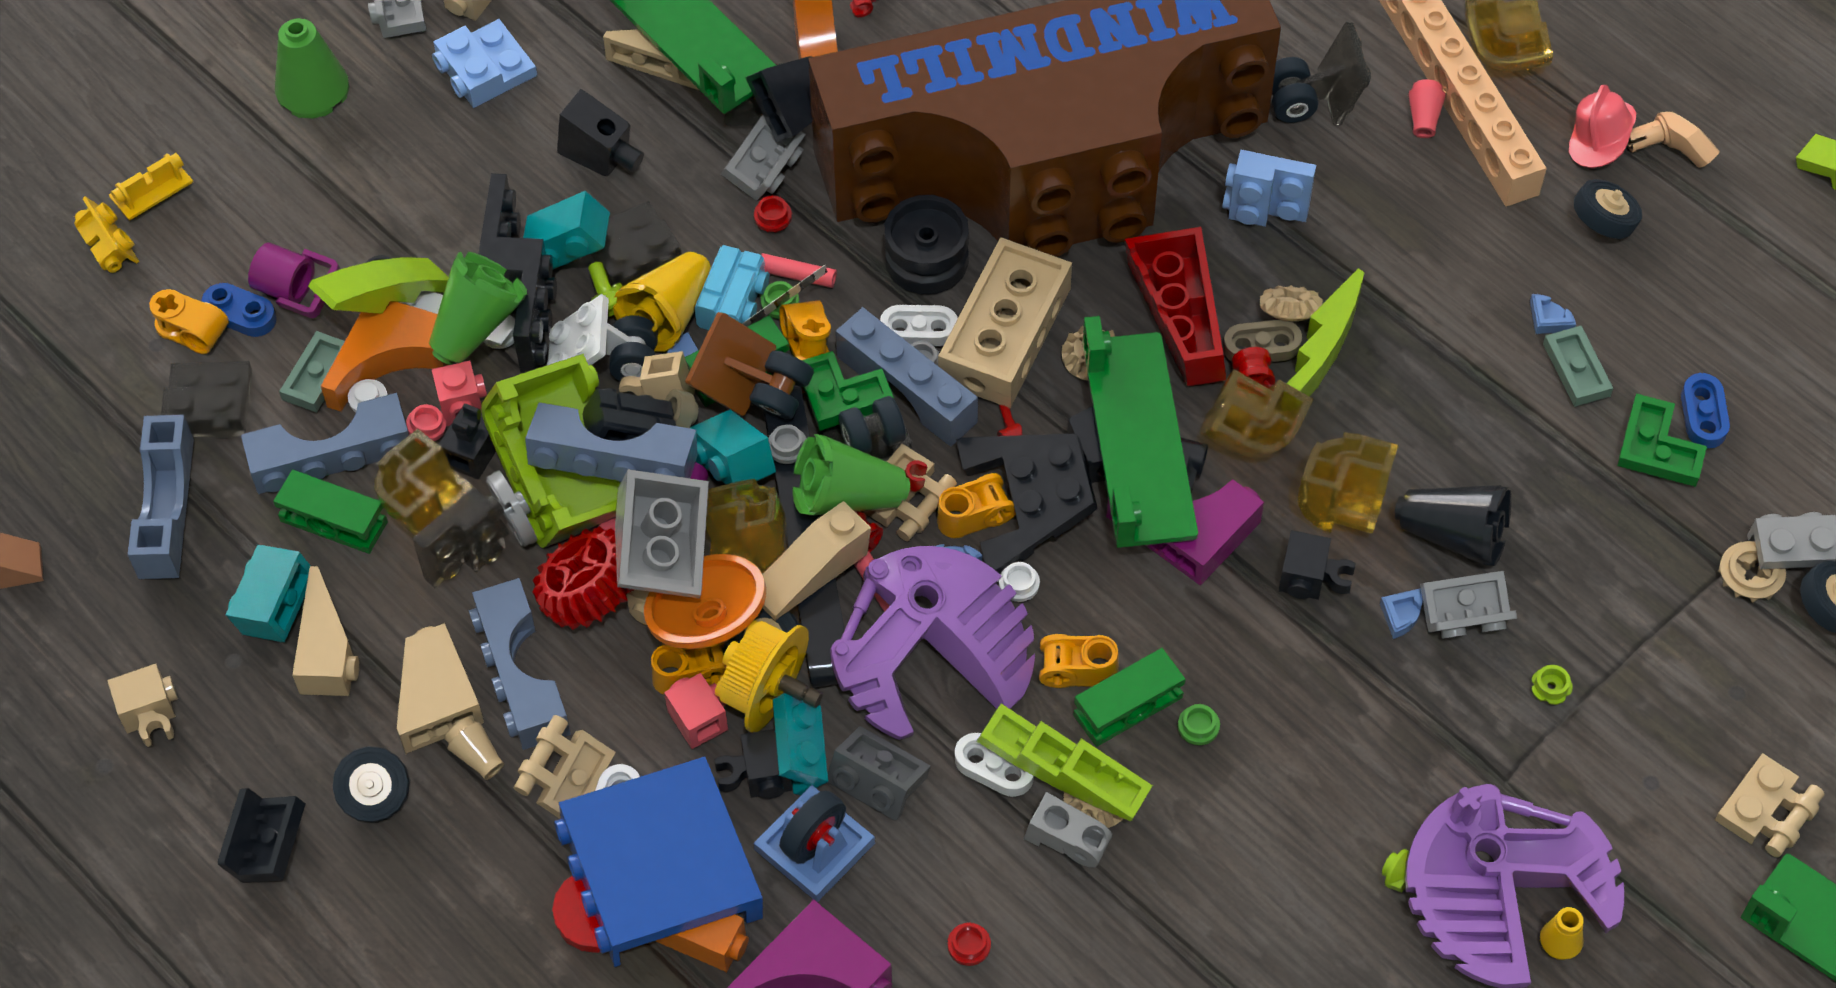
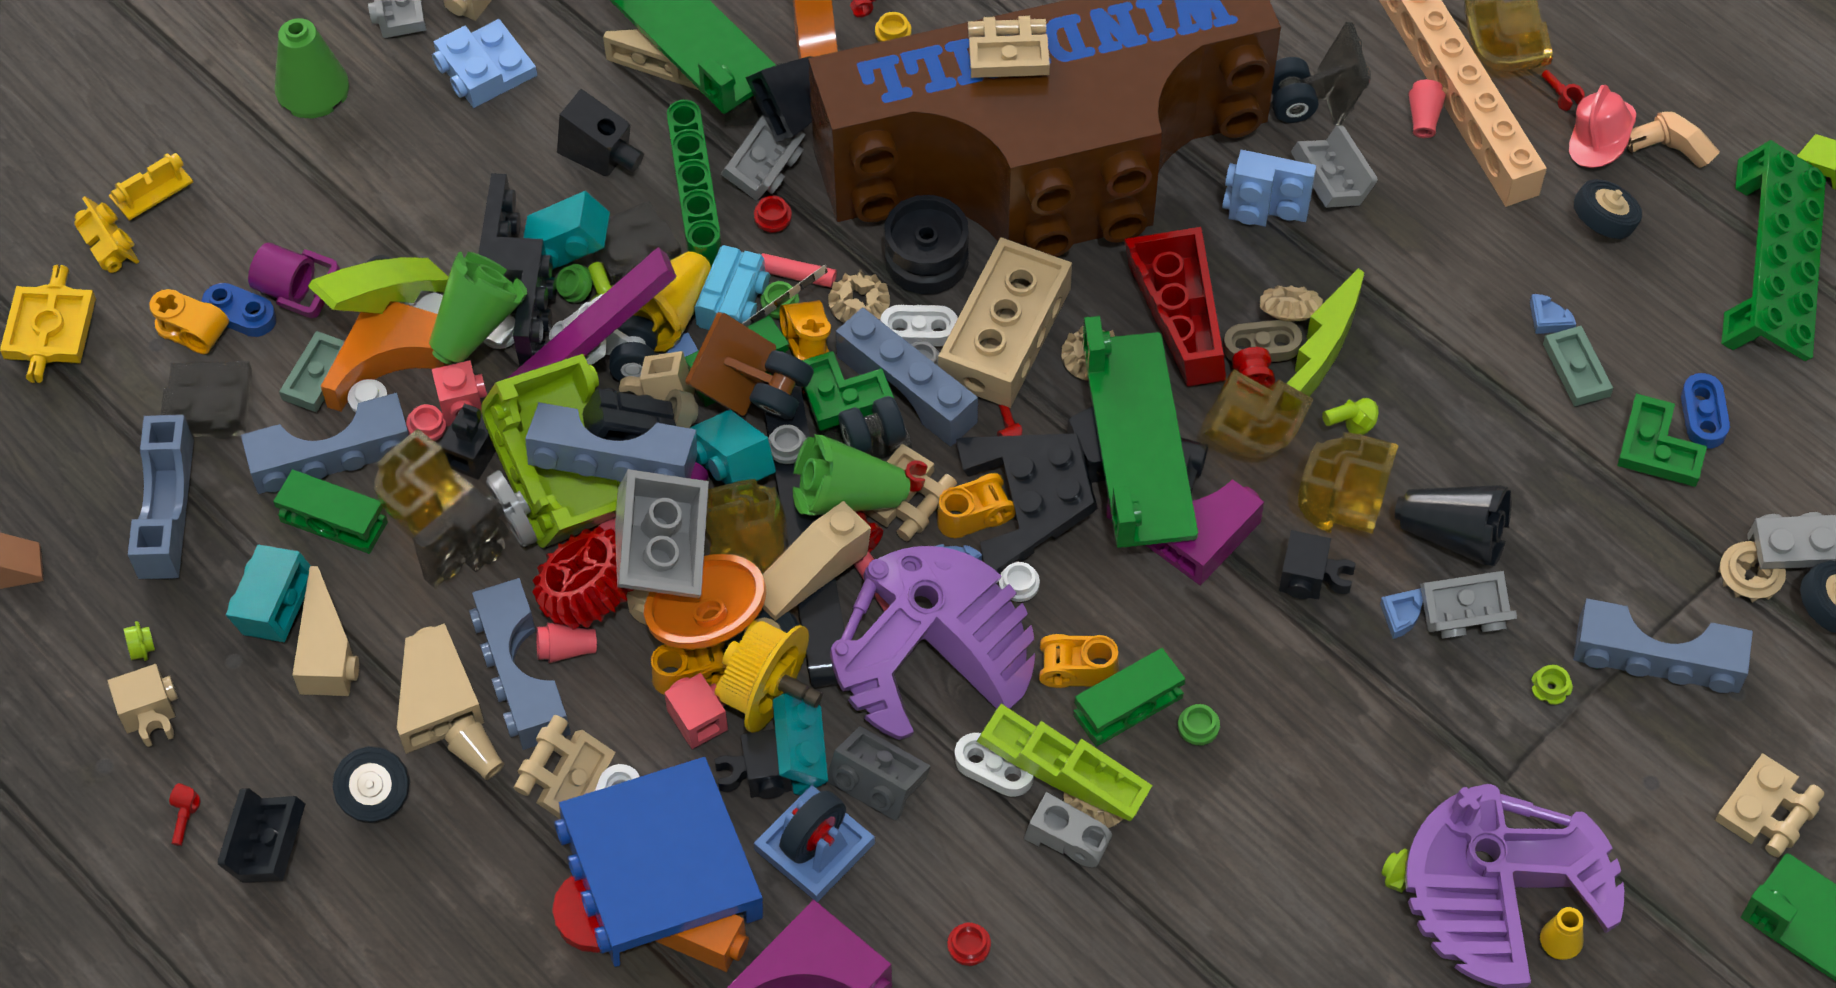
none -> yellow plate [0,265,96,383]
none -> lime plate [123,621,155,661]
none -> red hand [169,783,201,846]
none -> magenta tile [508,247,676,378]
none -> coral cone [536,622,597,663]
none -> bright green plate [556,264,592,303]
none -> green beam [667,99,722,267]
none -> tan gear [828,270,890,323]
none -> yellow plate [875,12,912,42]
none -> tan plate [968,15,1050,78]
none -> light grey bracket [1291,126,1378,208]
none -> lime plate [1322,398,1379,436]
none -> red hand [1541,70,1585,111]
none -> sand blue arch [1573,598,1753,693]
none -> green bracket [1721,140,1826,361]

